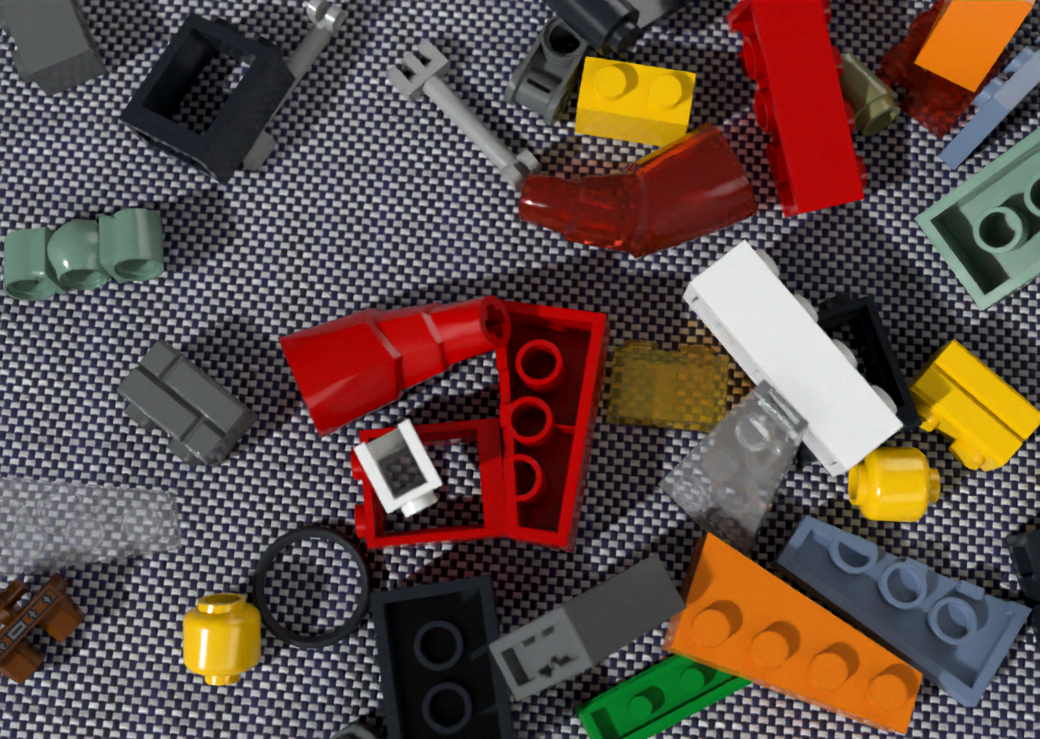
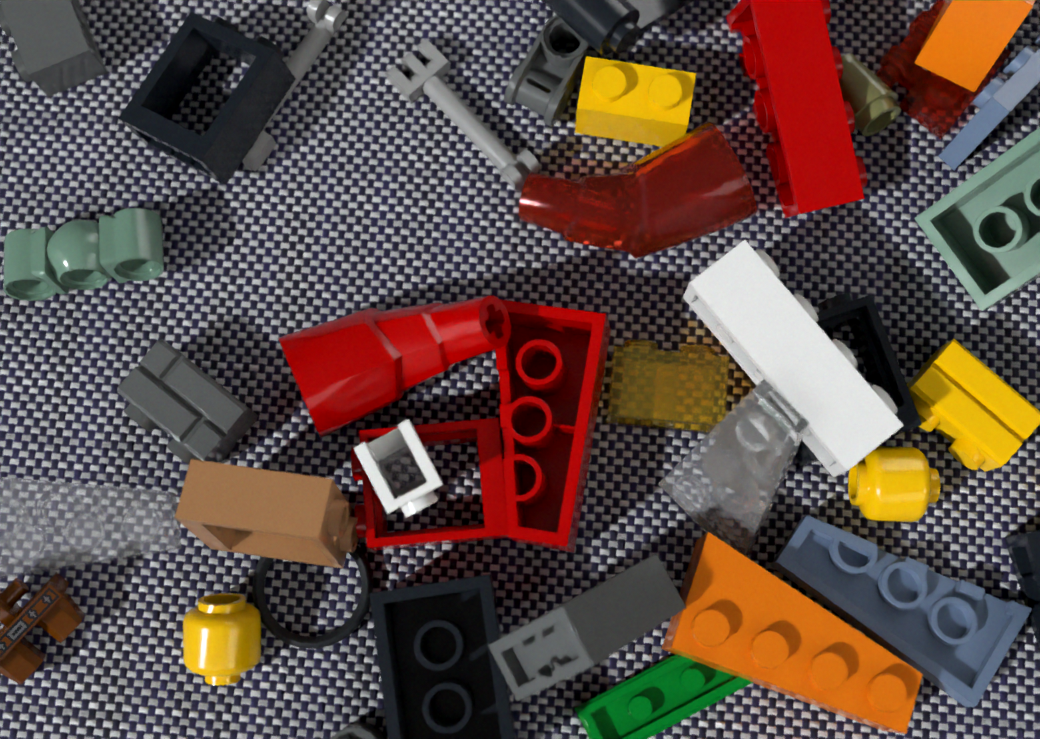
none -> medium nougat window [175,459,359,569]

